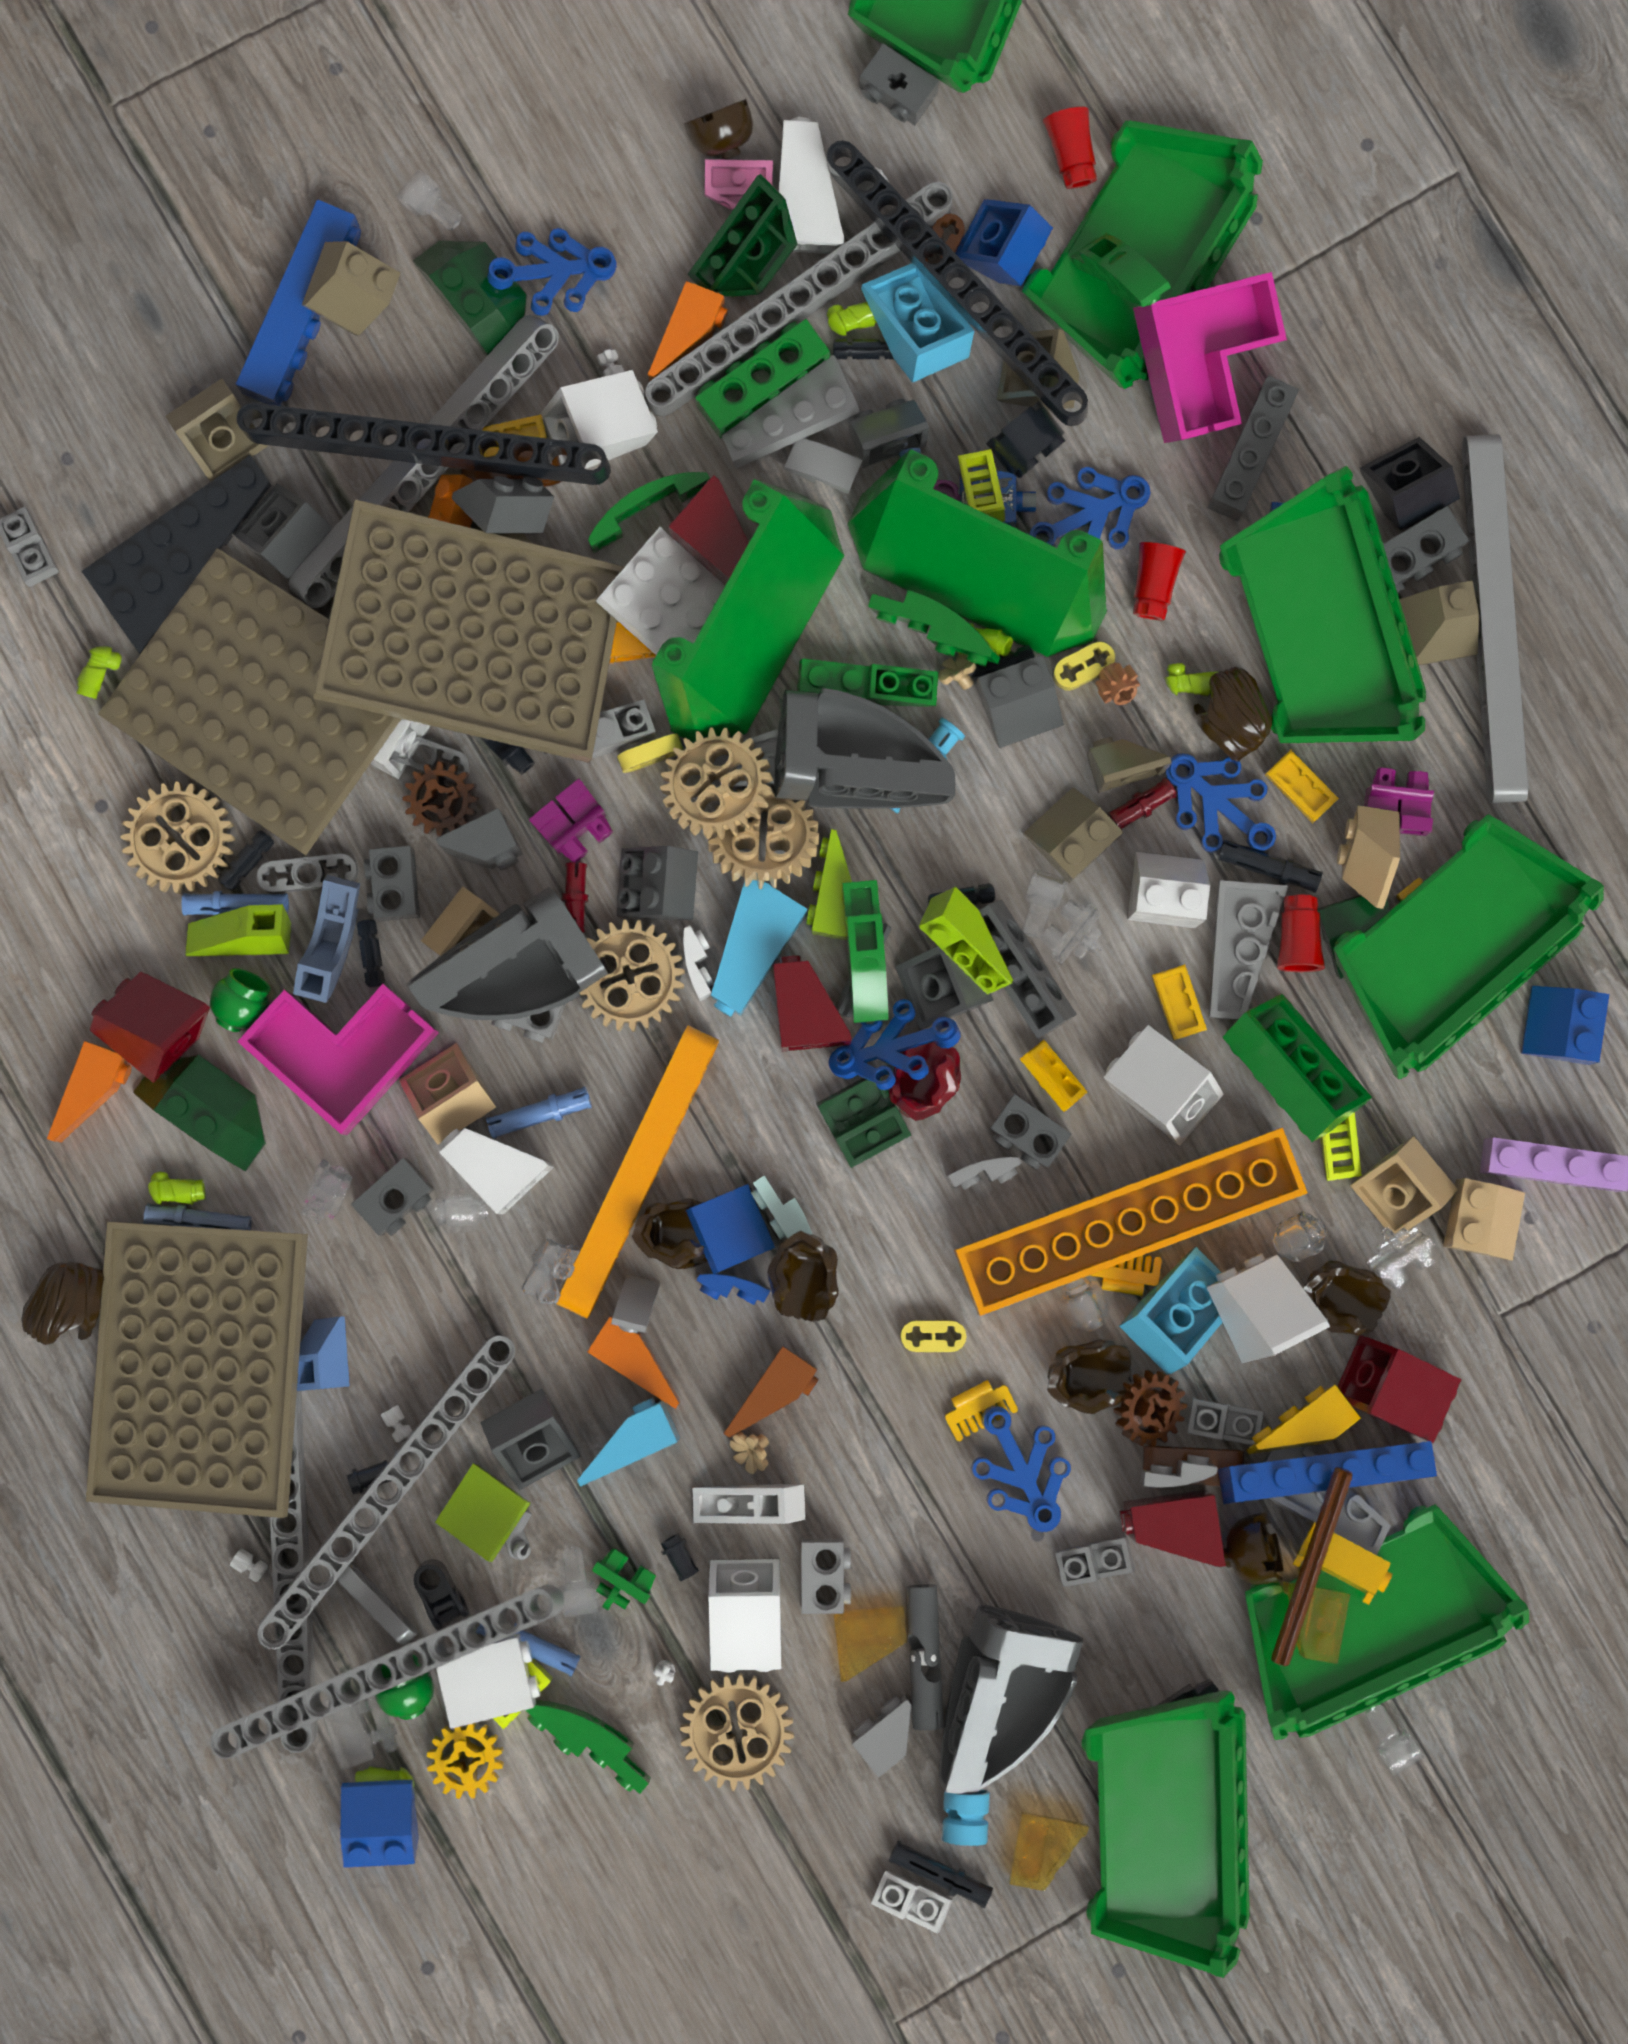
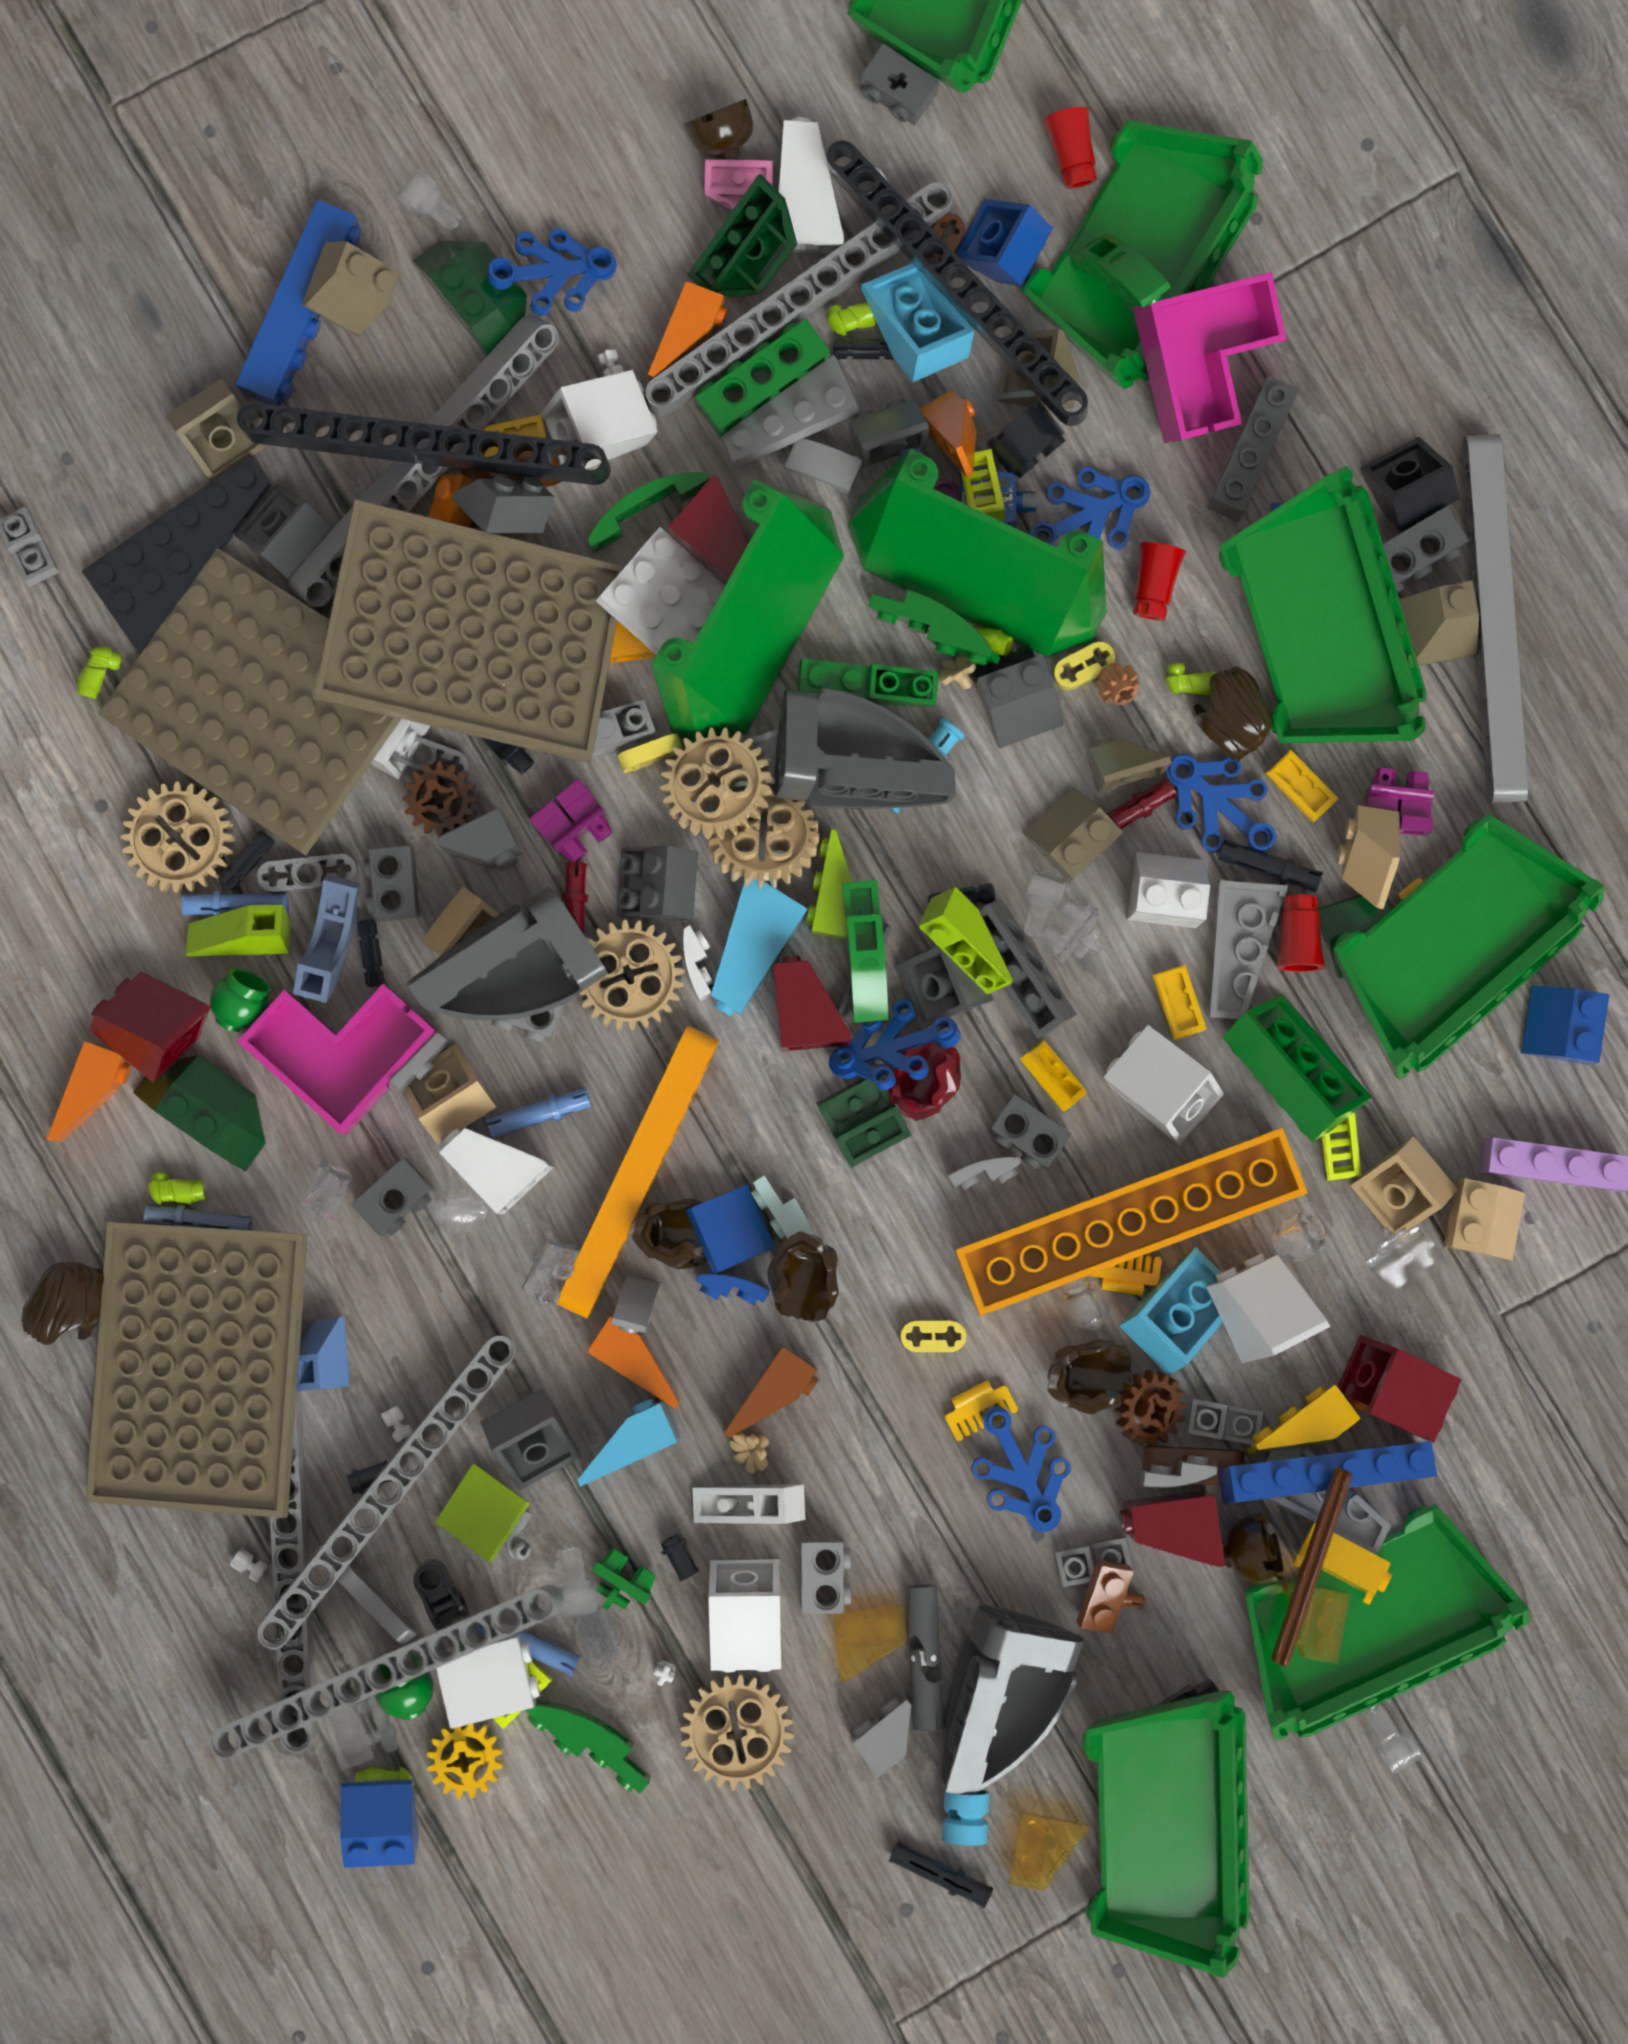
white slope [871,1870,953,1933] -> none
dark brown hair [1303,1260,1391,1335] -> none
none -> light grey plate [388,1032,446,1097]
none -> orange slope [919,389,977,477]
none -> dark orange plate [1076,1560,1145,1633]

